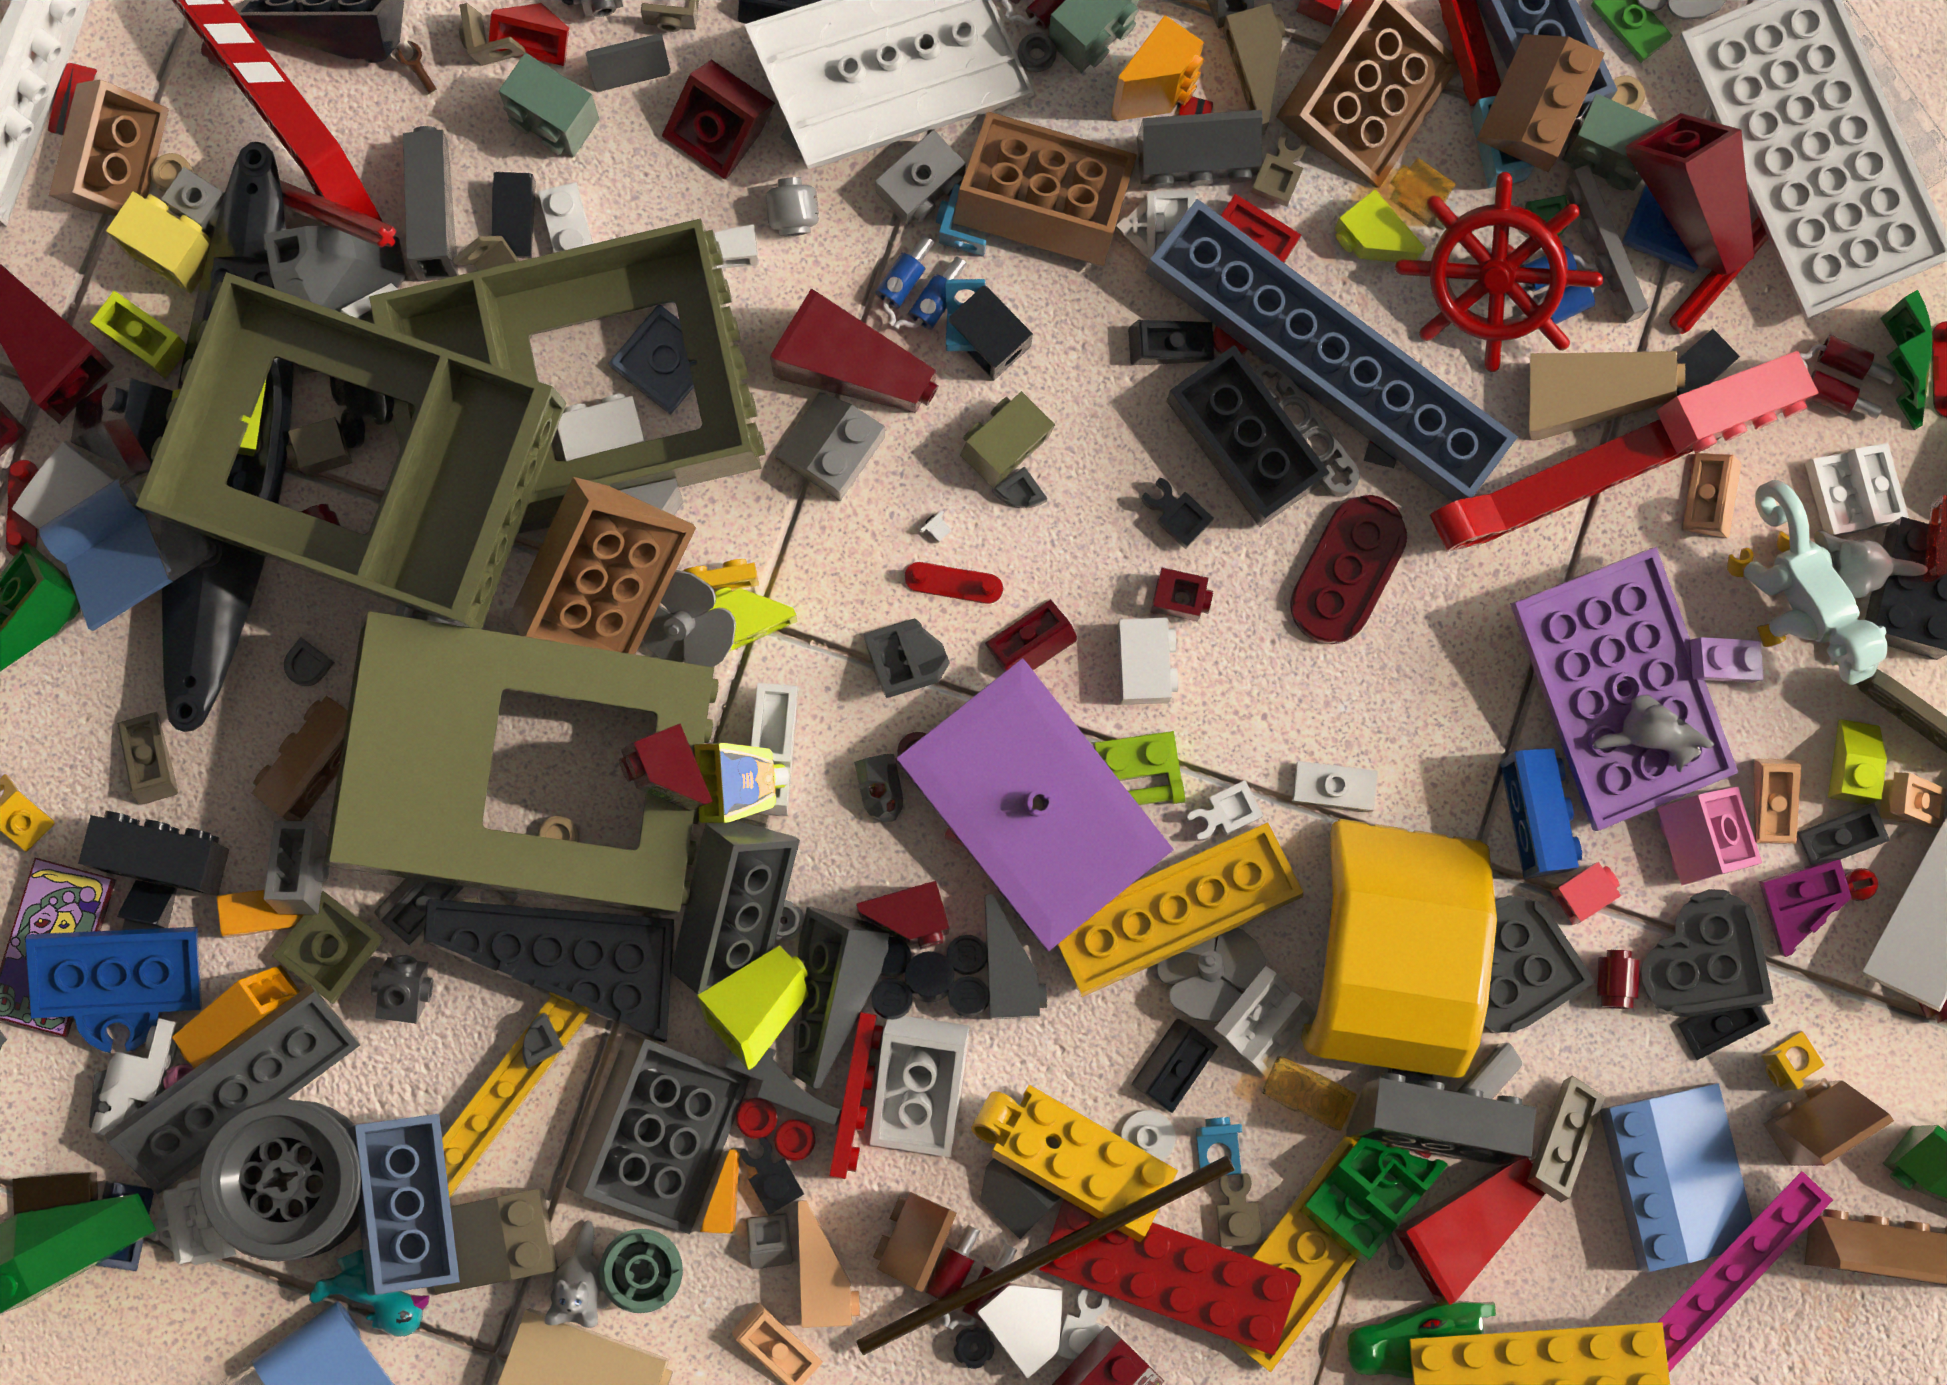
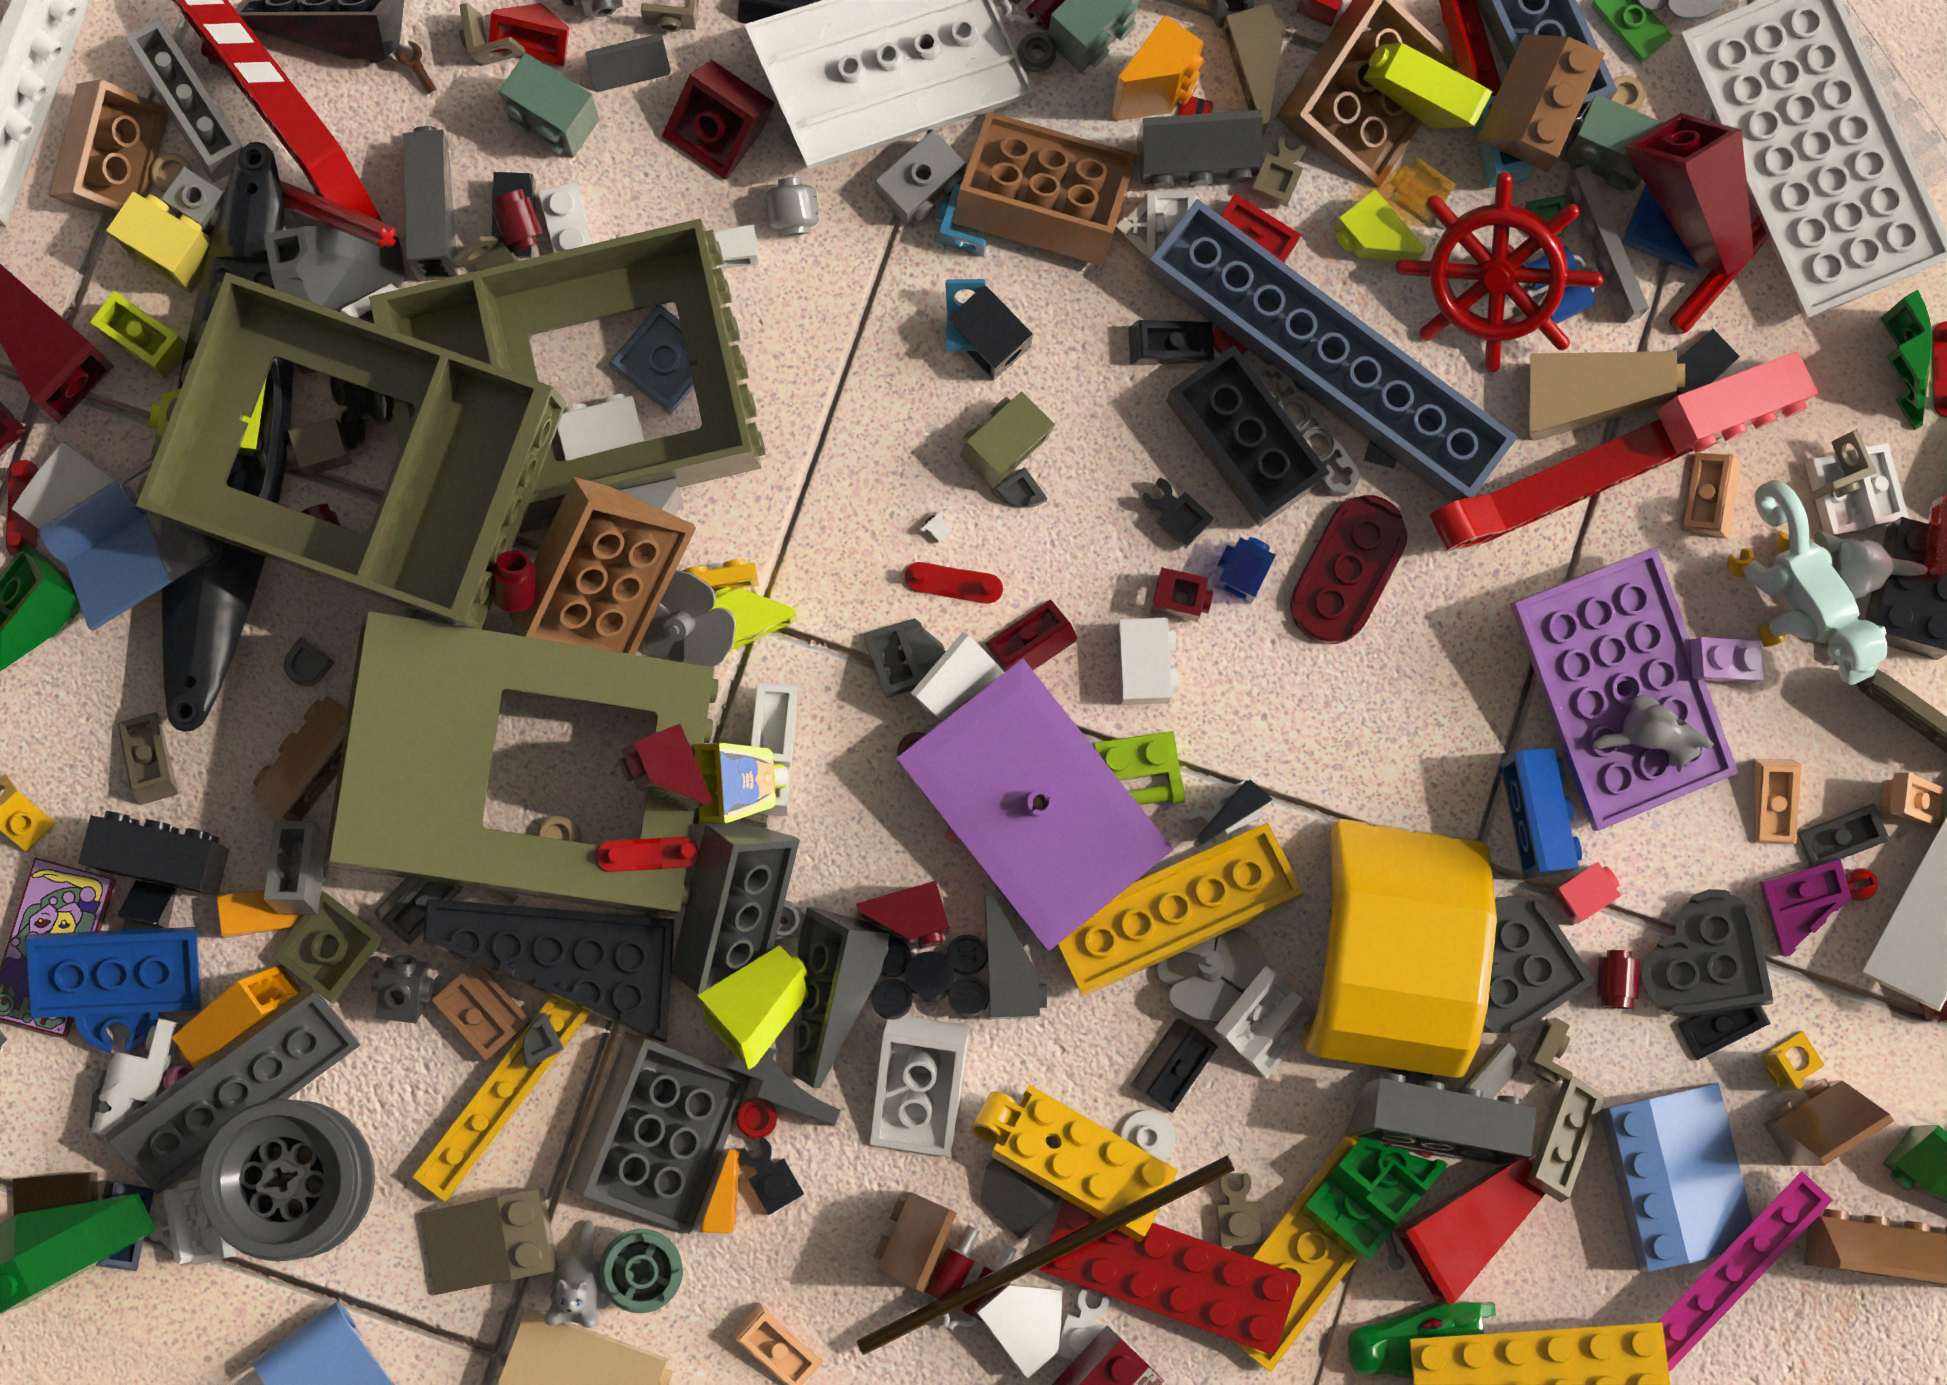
red sticker [48,63,97,135] -> none
black wedge [71,378,173,474] -> none
teal animal [309,1249,430,1337] -> none
sand blue brick [348,1114,460,1296] -> none
light grey slope [746,1213,793,1269] -> none
dark red slope [770,289,939,413] -> none
red tile [774,1119,816,1161] -> none
light grey slope [775,392,885,501] -> none
light nougat slope [798,1200,860,1328] -> none
red plate [829,1012,883,1179] -> none
dark grey rock [854,754,903,823] -> none
blue piece [875,235,967,330] -> none
black plate [953,1327,994,1369] -> none
dark azure bracket [1196,1117,1242,1175] -> none
clear yellow slope [1261,1056,1357,1131] -> none
white plate [1292,761,1378,812] -> none
bright pink slope [1657,786,1762,886] -> none
dark red piece [1800,335,1896,419] -> none
neon yellow slope [1828,719,1887,805] -> none
none -> light grey brick [125,18,243,183]
none -> medium nougat plate [432,963,532,1061]
none -> dark red brick [492,189,543,251]
none -> dark red brick [493,551,535,612]
none -> red piece [596,837,699,872]
none -> white slope [911,631,1004,723]
none -> black slope [1193,779,1272,848]
none -> clear blue brick [1215,537,1276,604]
none -> neon yellow slope [1363,43,1492,129]
none -> dark tan bracket [1526,1017,1573,1084]
none -> dark tan bracket [1811,429,1877,500]

